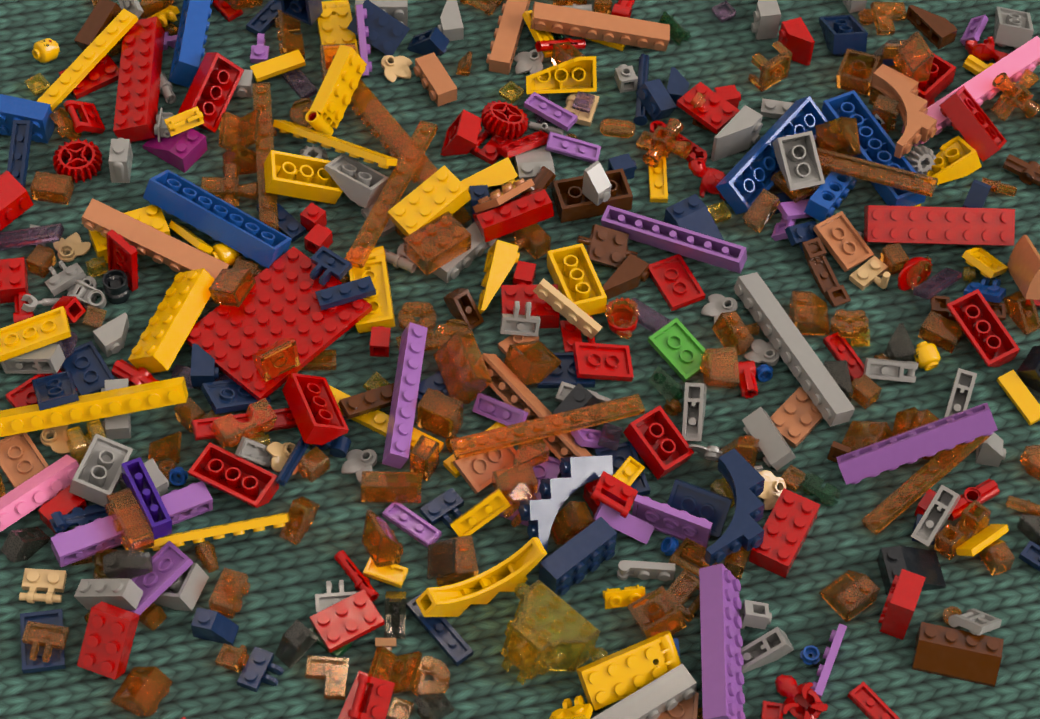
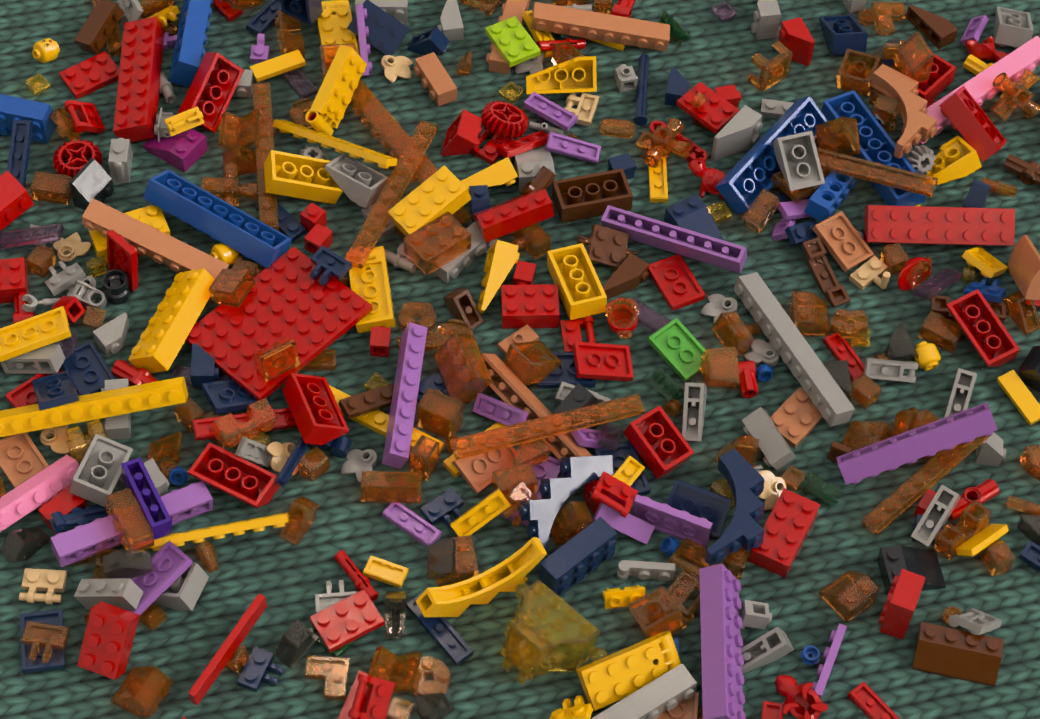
yellow plate [37,9,138,112] -> none
yellow tile [168,220,214,254] -> none
dark blue slope [191,607,239,646] -> none
clear orange brick [209,567,250,619] -> none
dark blue plate [315,276,376,311] -> none
clear orange slope [362,510,403,568] -> none
medium nougat plate [375,638,397,651] -> none
nougat plate [473,178,535,213] -> none
light grey hinge [500,301,541,337] -> none
tan plate [533,278,602,339] -> none
plate [572,91,595,113] -> none
light grey slope [582,160,612,206] -> none
dark blue brick [636,79,677,121] -> none
light grey plate [689,444,723,461] -> none
none -> slope [69,158,114,211]
none -> red tile [188,594,267,706]
none -> lime plate [485,16,541,67]

